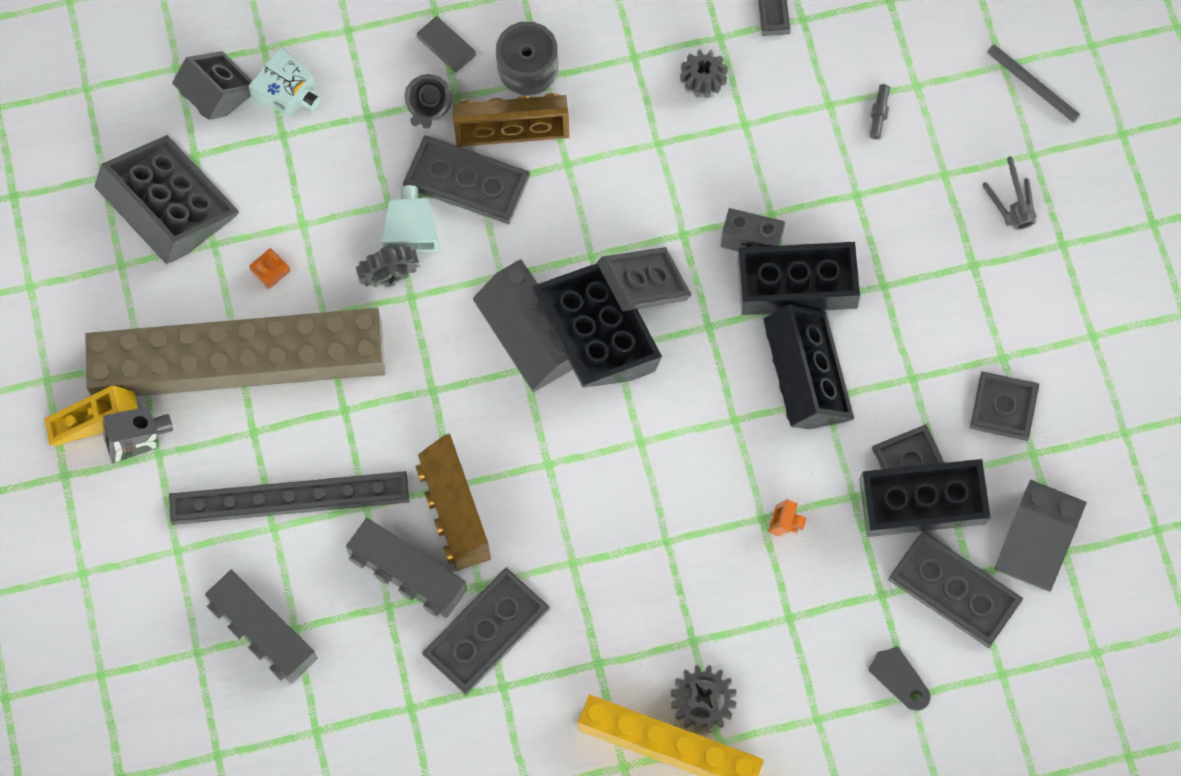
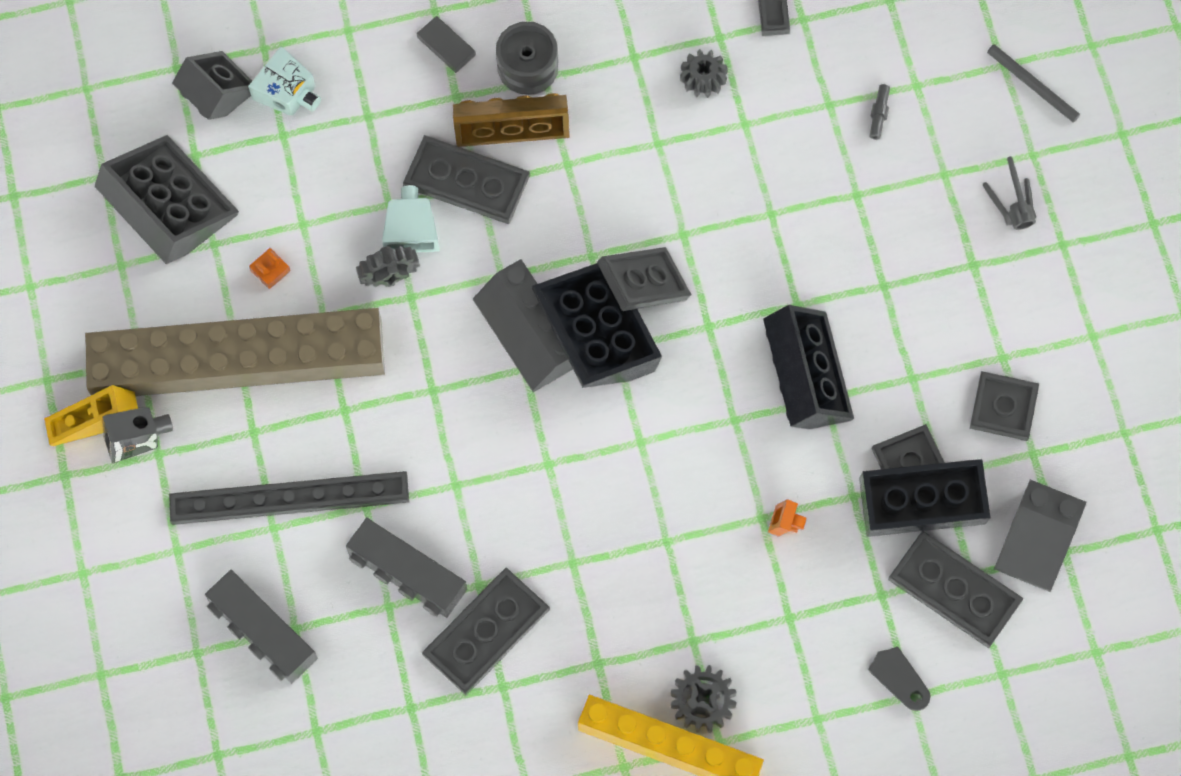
dark grey hat [404,74,453,129] -> none
pearl gold slope [415,433,491,571] -> none
dark grey brick [721,208,785,251] -> none
black brick [737,241,860,315] -> none

